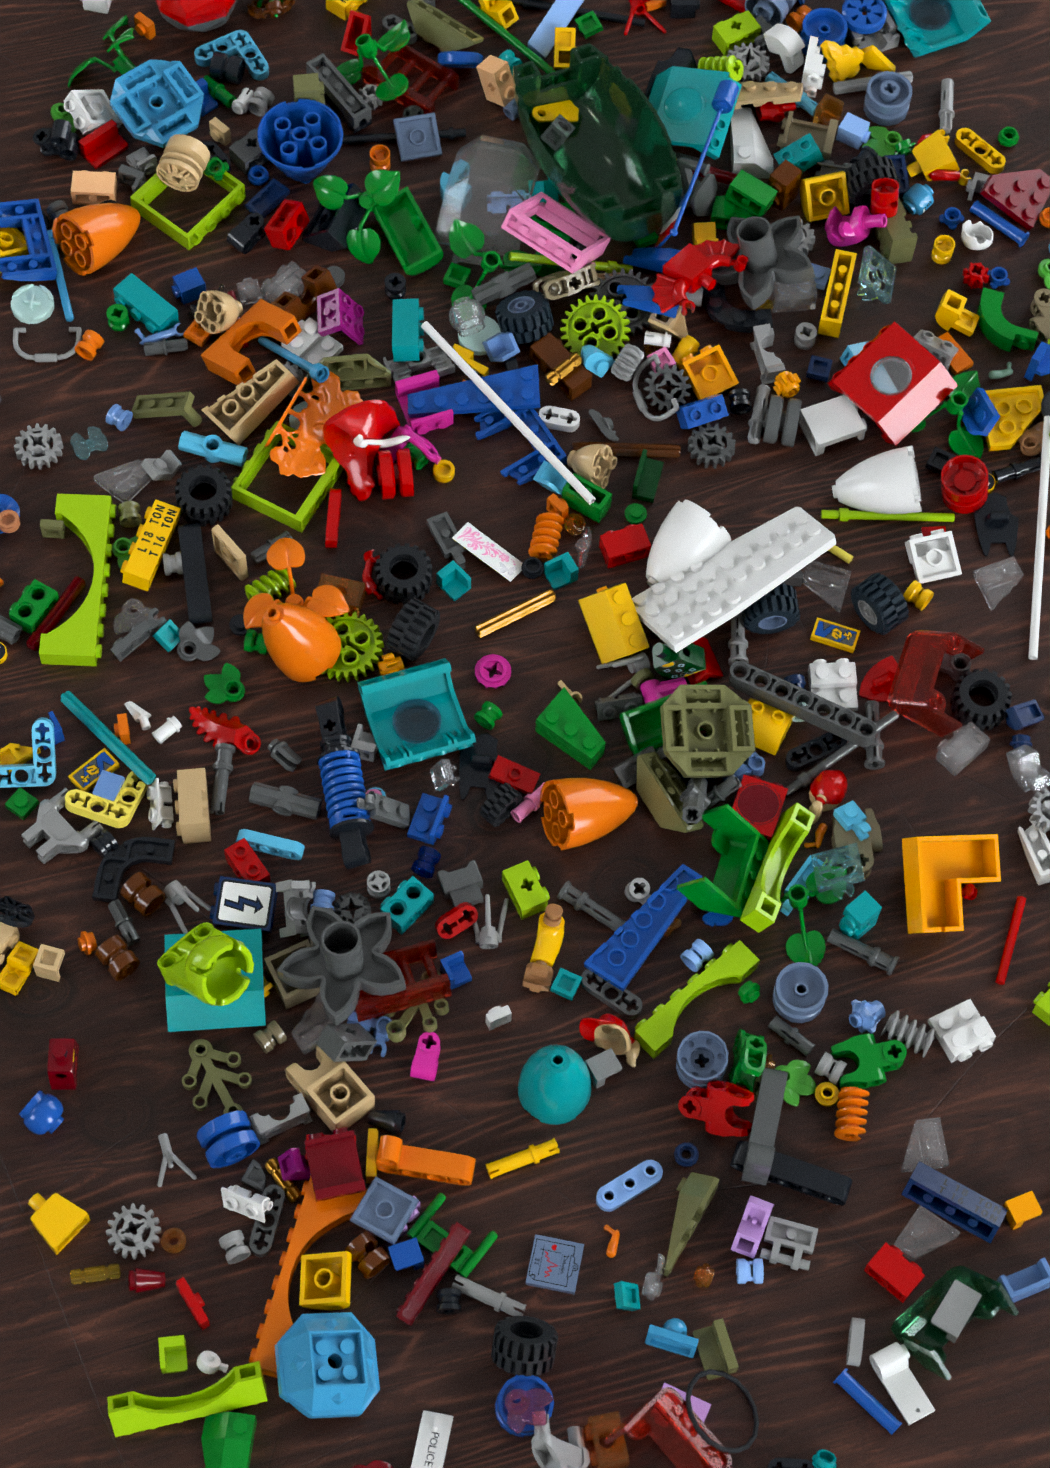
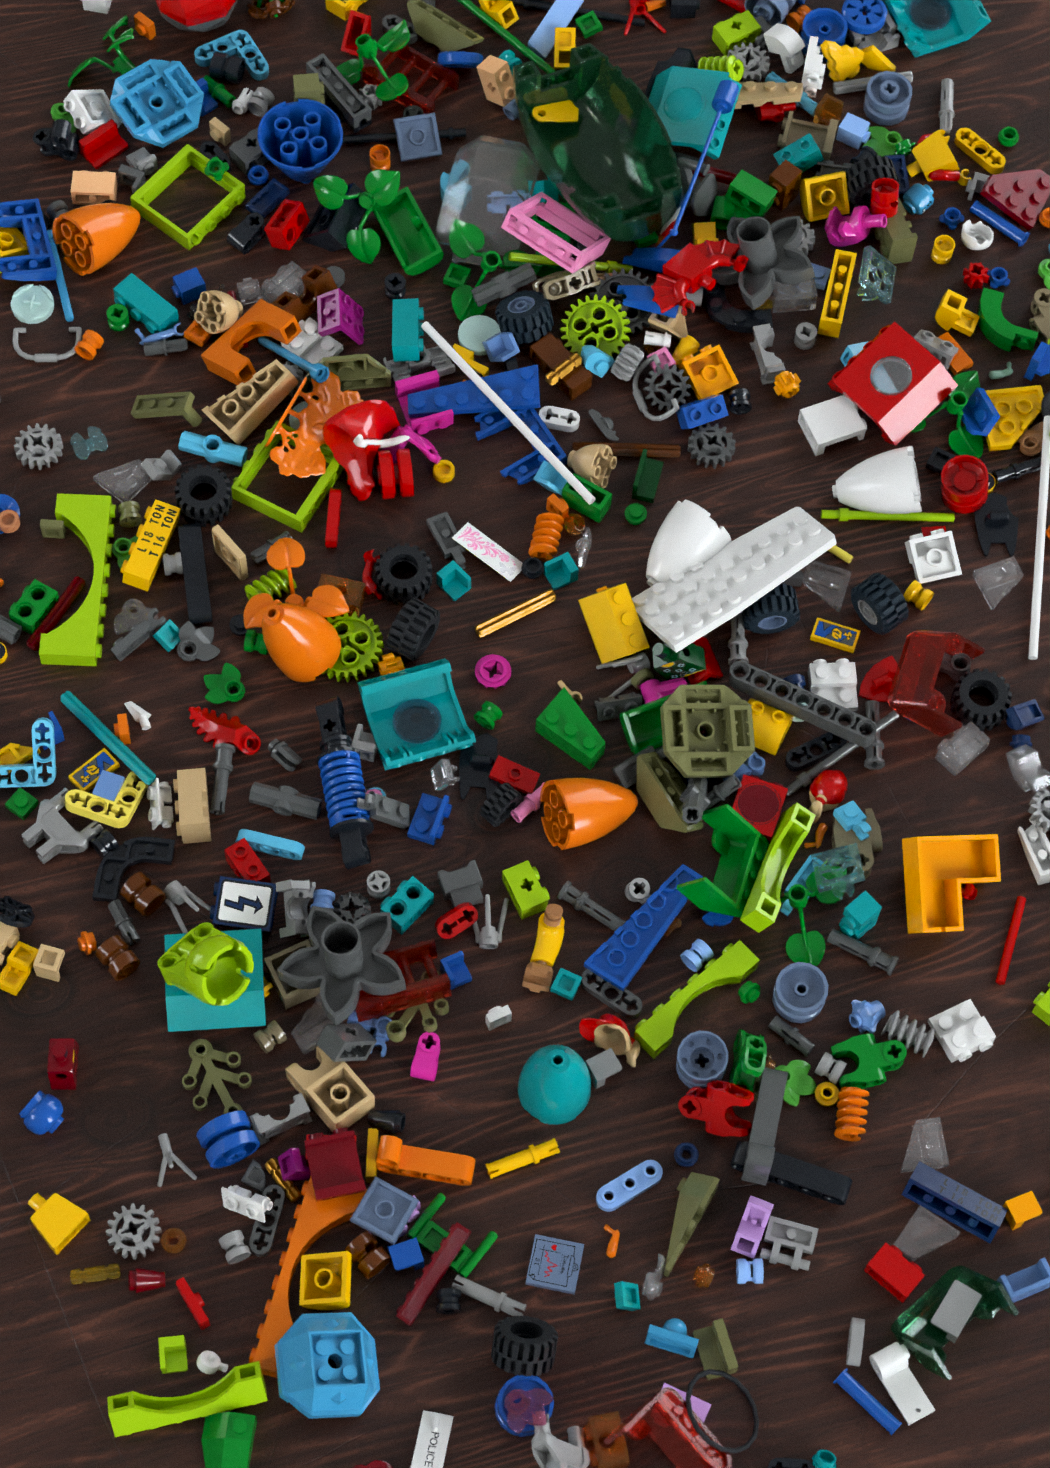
medium blue wheel [106,404,133,431] -> none
white pin [151,716,182,744] -> none
tan wheel [156,134,210,192] -> none
green bush [404,443,430,470] -> none
clear blue wheel [411,846,441,878] -> none
clear piece [448,297,486,337] -> none
dark grey brick [540,114,576,151] -> none
red brick [599,523,651,569] -> none
white wedge [730,107,774,179] -> none
light grey axle [747,384,771,444] -> none
dark grey wheel [763,394,802,448] -> none
dark blue plate [806,355,833,382] -> none

